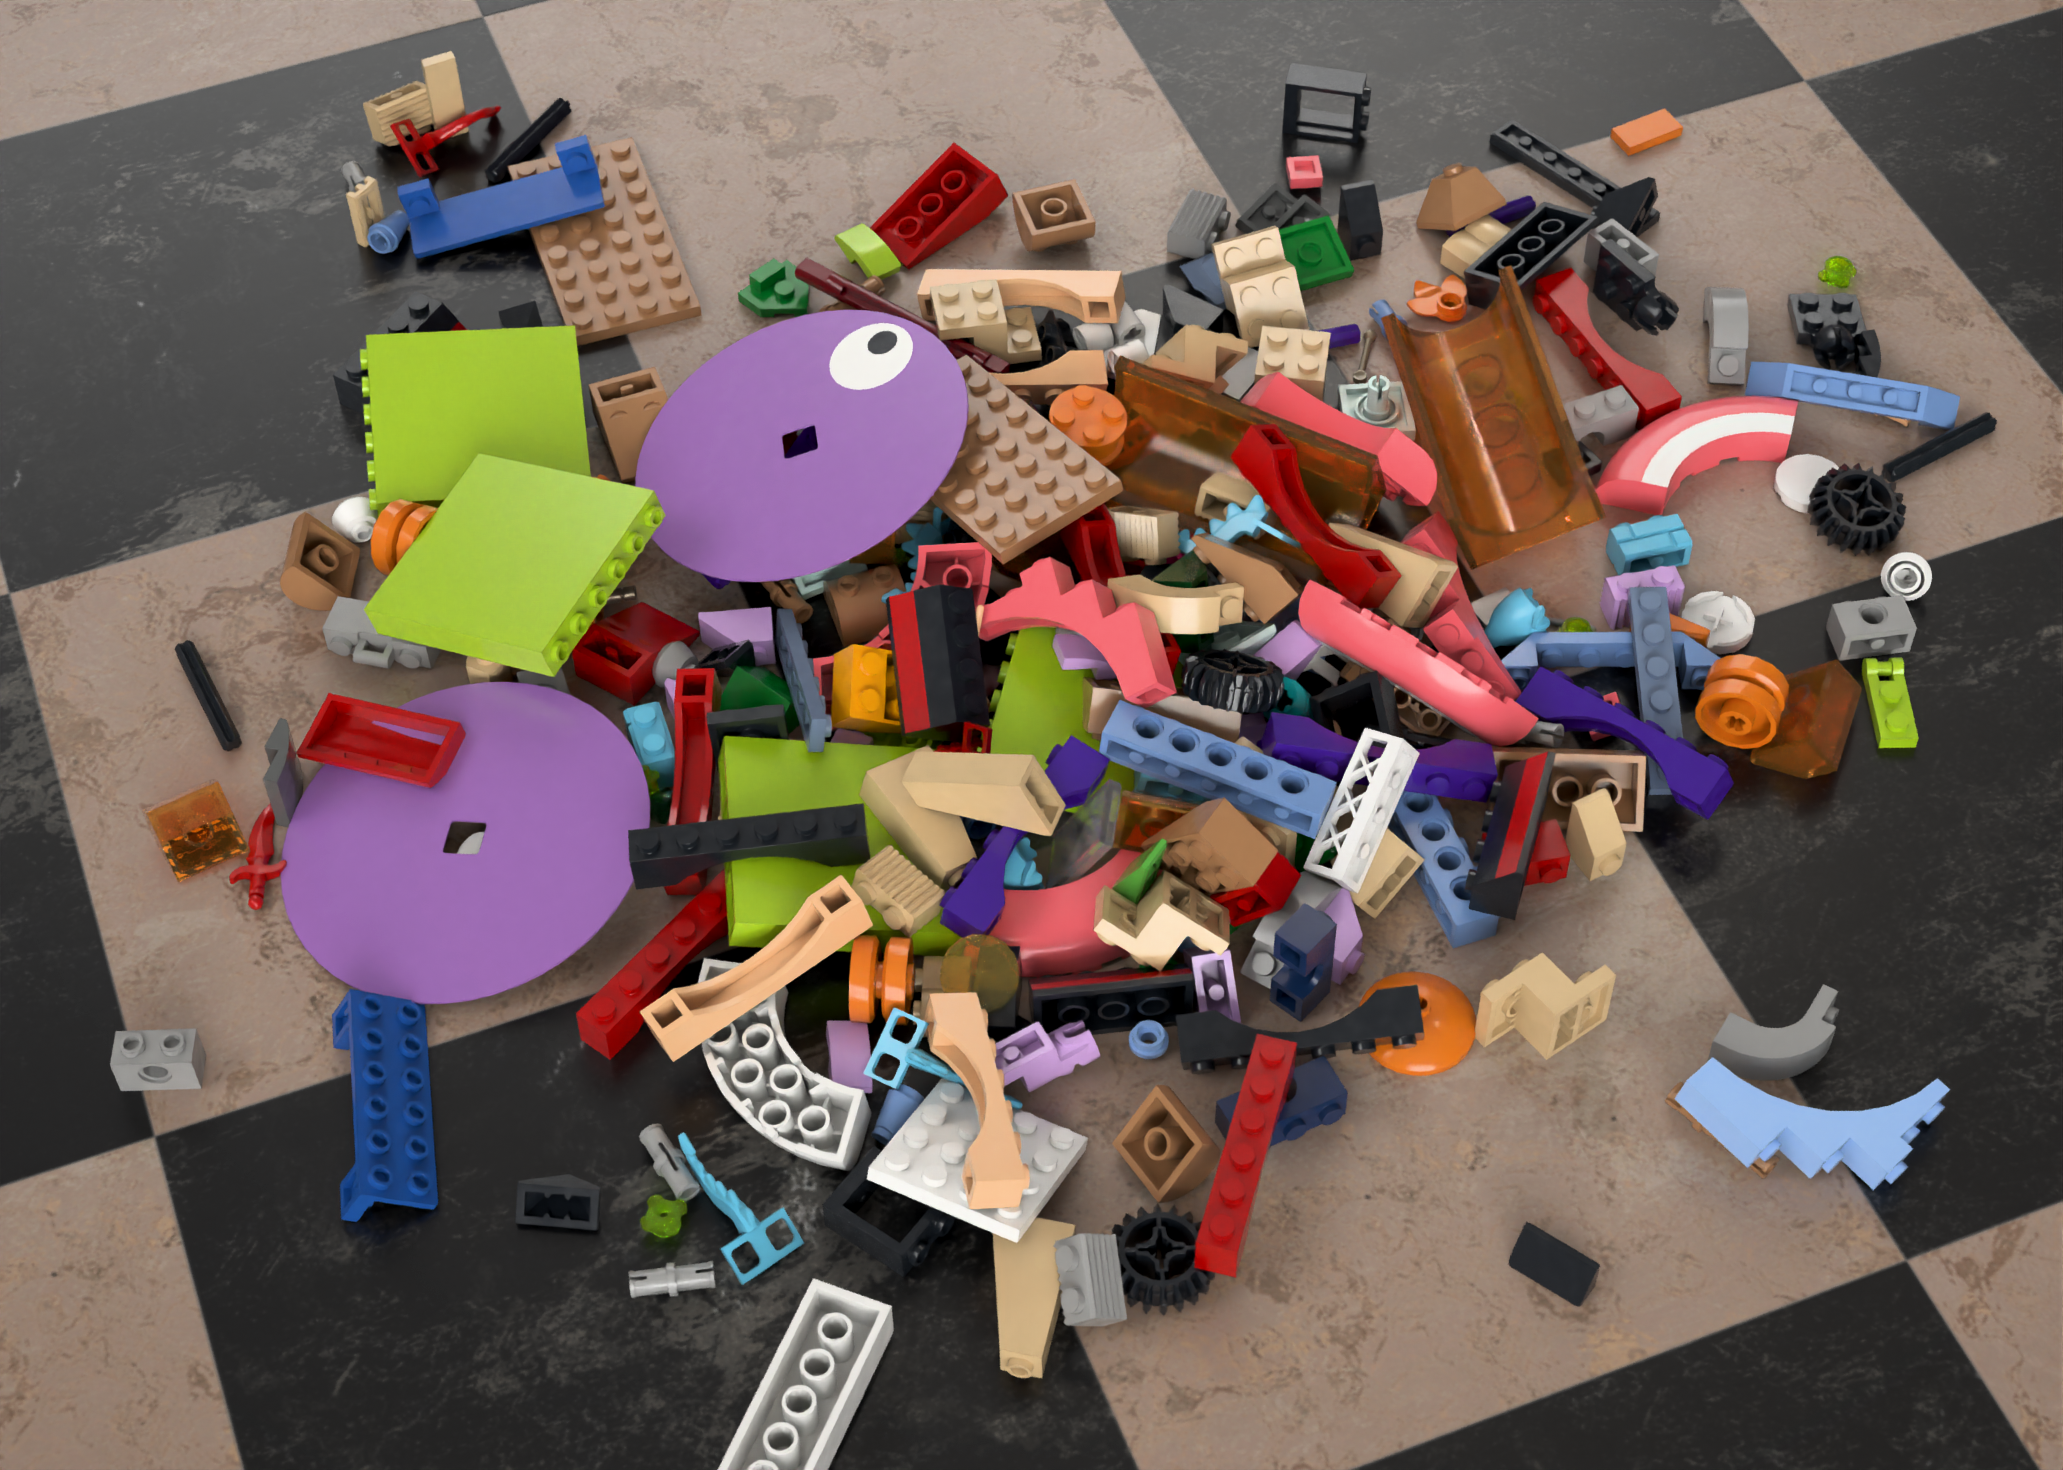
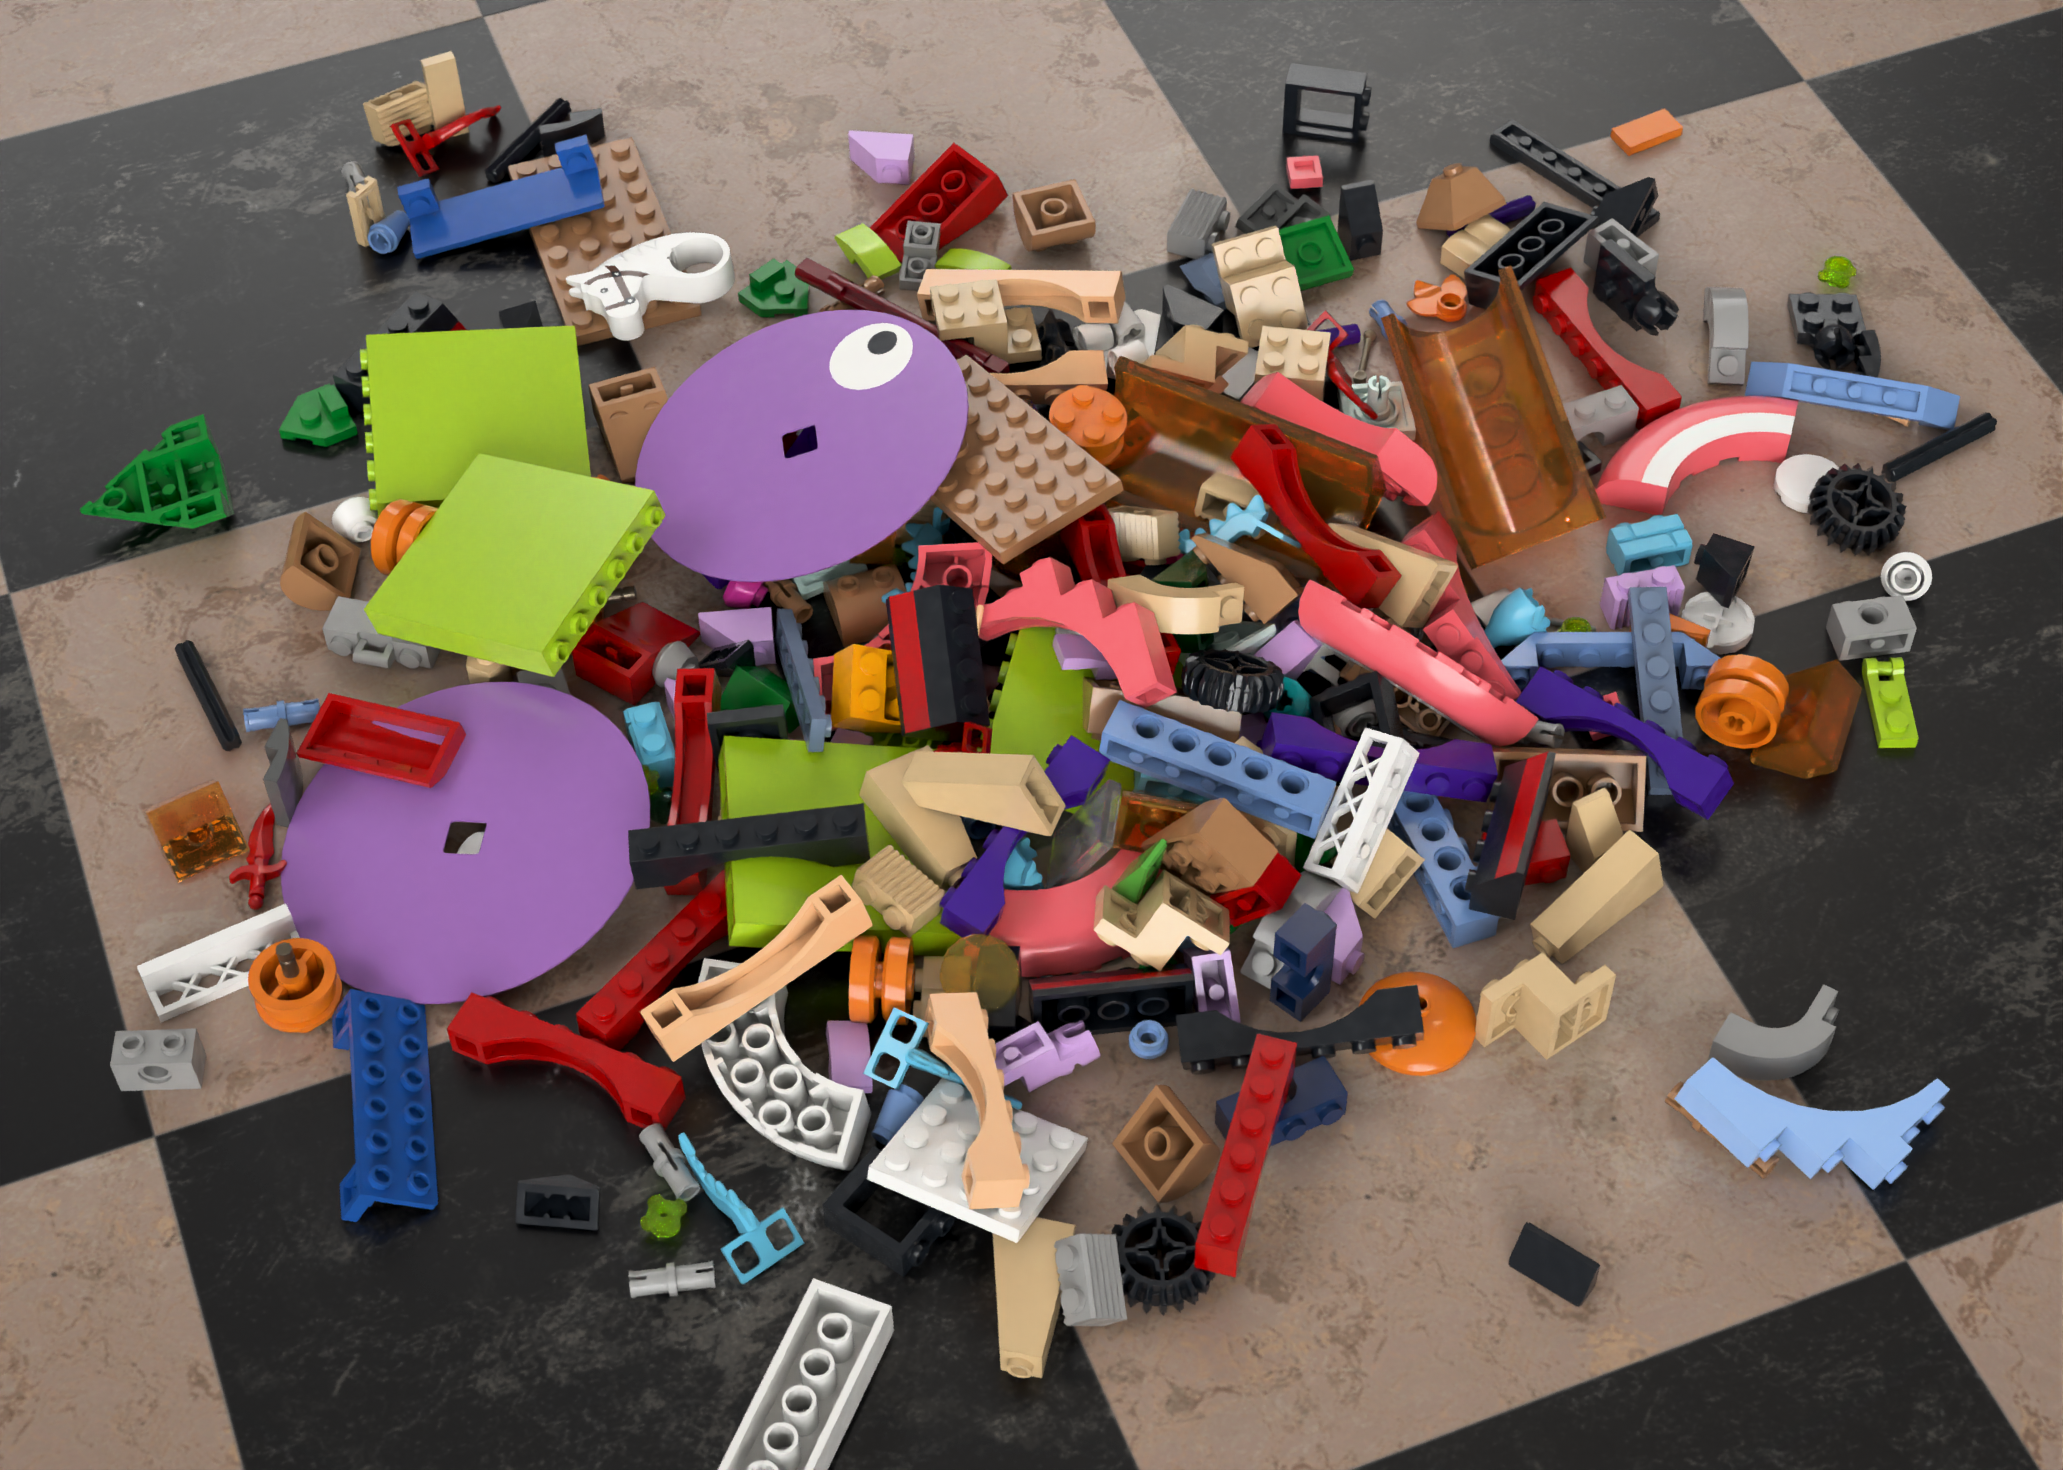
none -> green wedge [79,414,234,529]
none -> white fence [137,904,300,1023]
none -> medium blue pin [243,698,320,732]
none -> orange wheel [248,938,343,1033]
none -> green plate [279,383,358,447]
none -> red arch [447,992,685,1132]
none -> black slope [539,108,606,158]
none -> white animal [566,232,735,341]
none -> dark pink cone [723,581,768,609]
none -> lavender slope [848,130,914,185]
none -> light grey slope [899,221,941,291]
none -> lime slope [934,248,1012,270]
none -> red piece [1306,310,1378,420]
none -> white cone [1332,699,1378,738]
none -> tan slope [1530,830,1664,964]
none -> black slope [1694,533,1755,608]

